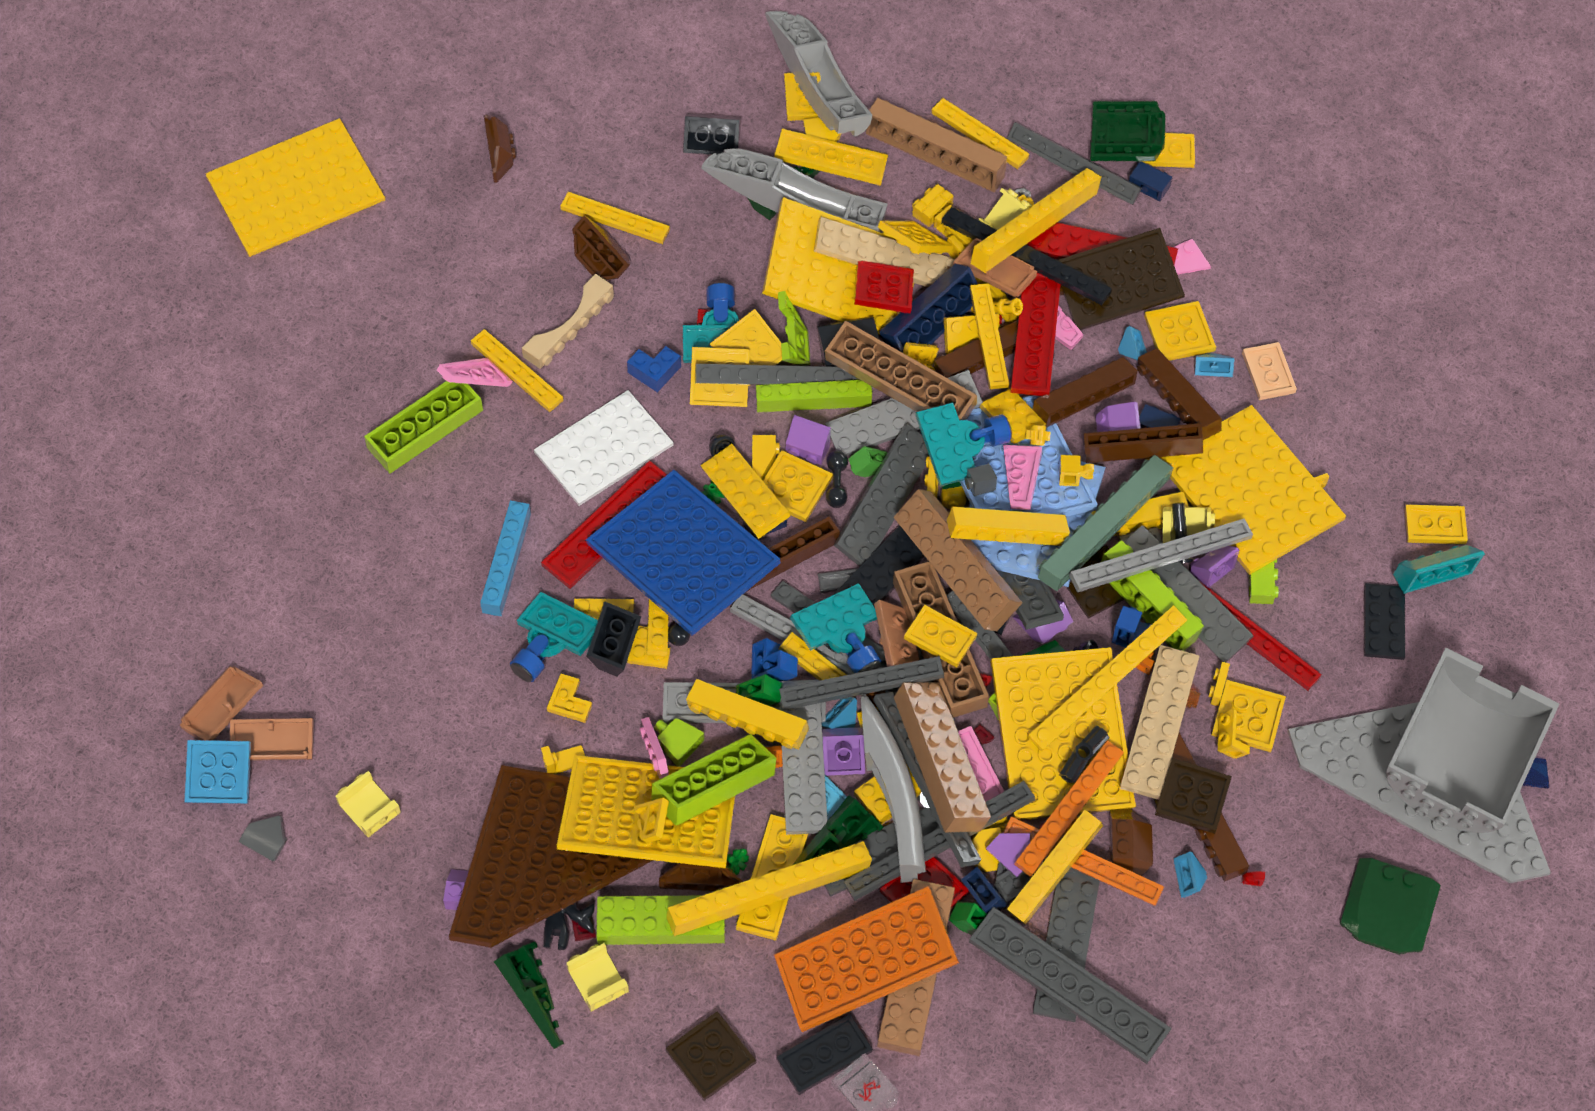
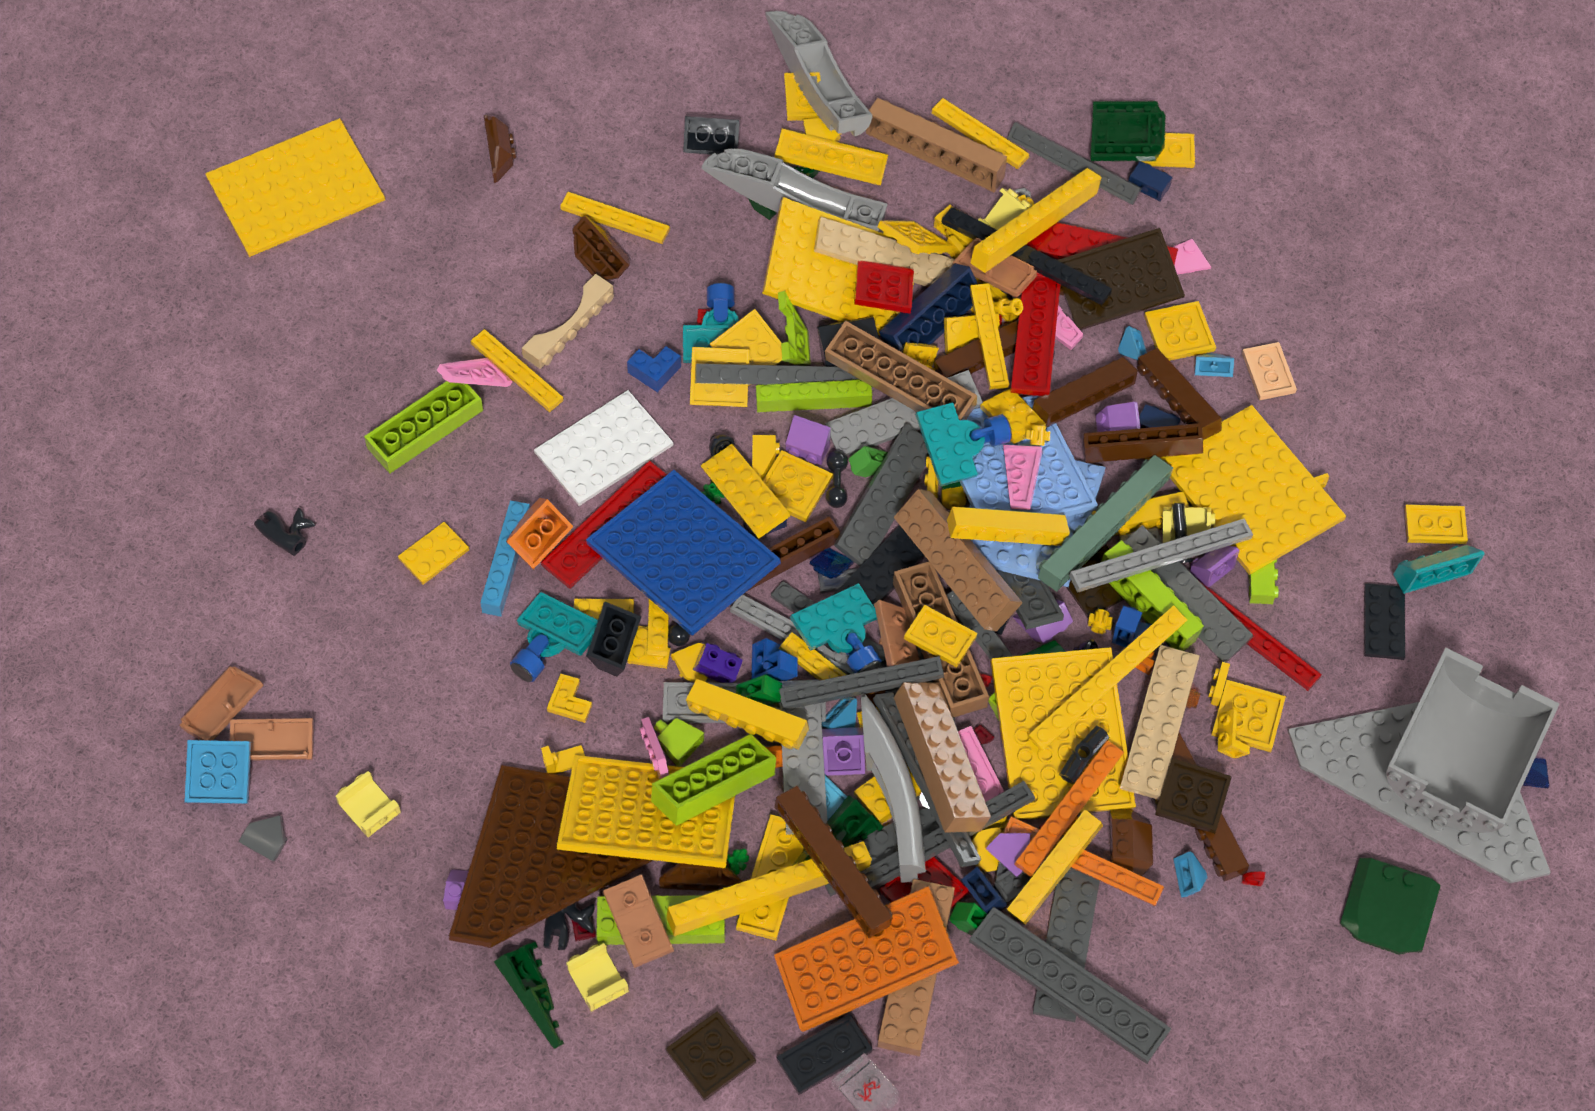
yellow wing [634,798,669,843] -> none
yellow brick [912,184,954,227] -> none
dark grey brick [965,463,997,496] -> none
yellow brick [1059,455,1094,486] -> none
none -> black piece [254,508,315,556]
none -> yellow plate [398,522,469,584]
none -> orange slope [506,498,573,569]
none -> nougat container [603,875,674,968]
none -> yellow slope [670,643,707,683]
none -> dark purple brick [693,643,743,683]
none -> reddish brown brick [774,786,893,938]
none -> clear blue piece [809,548,854,579]
none -> yellow gear [1088,609,1113,634]

